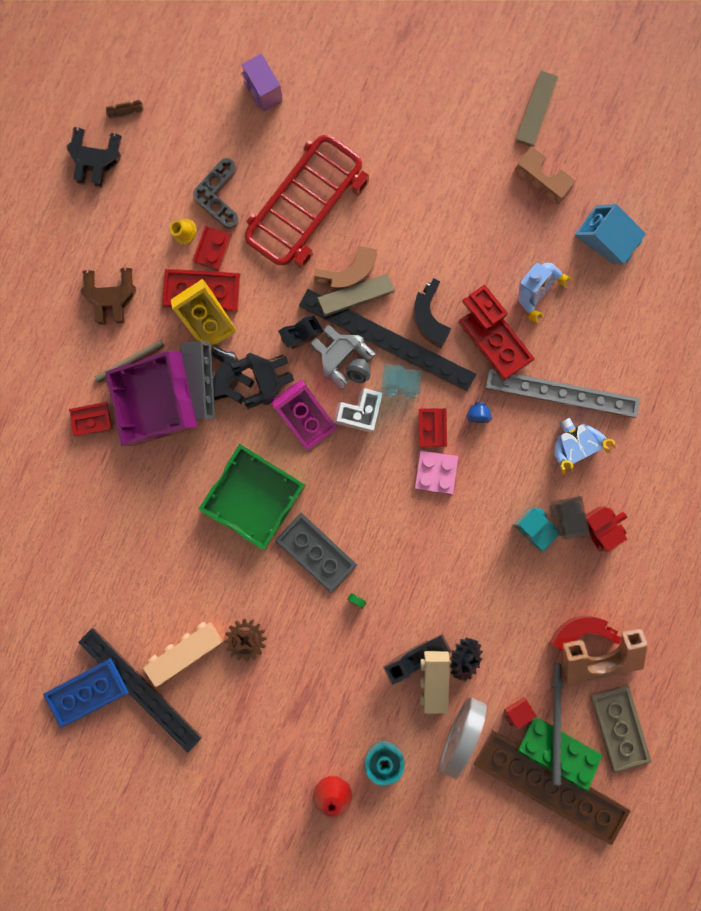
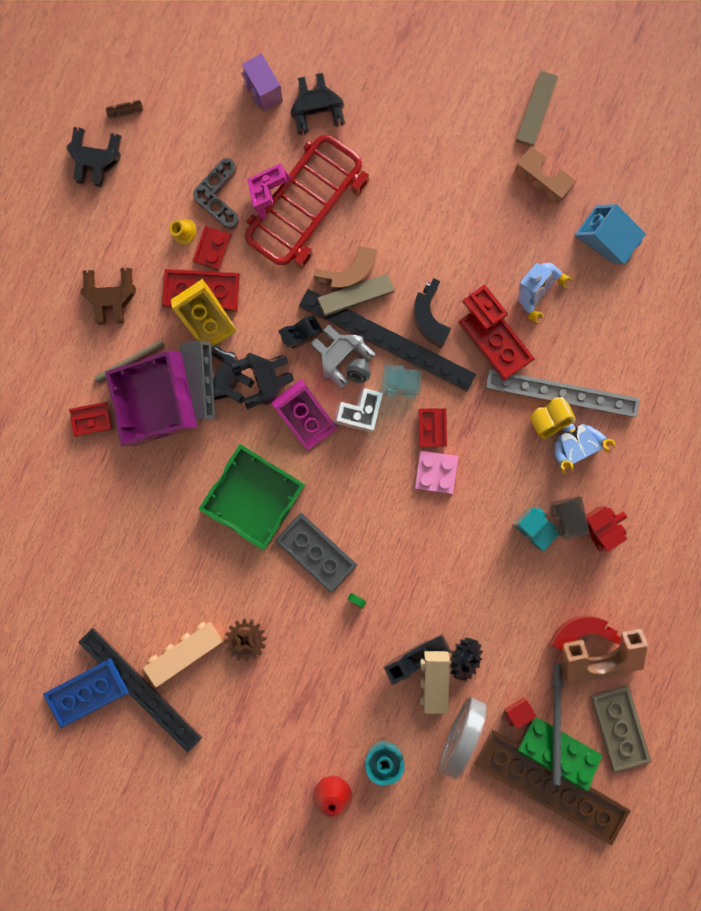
blue cone [466,402,492,423] -> none
none -> dark pink panel [247,163,291,220]
none -> black connector [290,73,346,135]
none -> yellow brick [530,397,576,440]

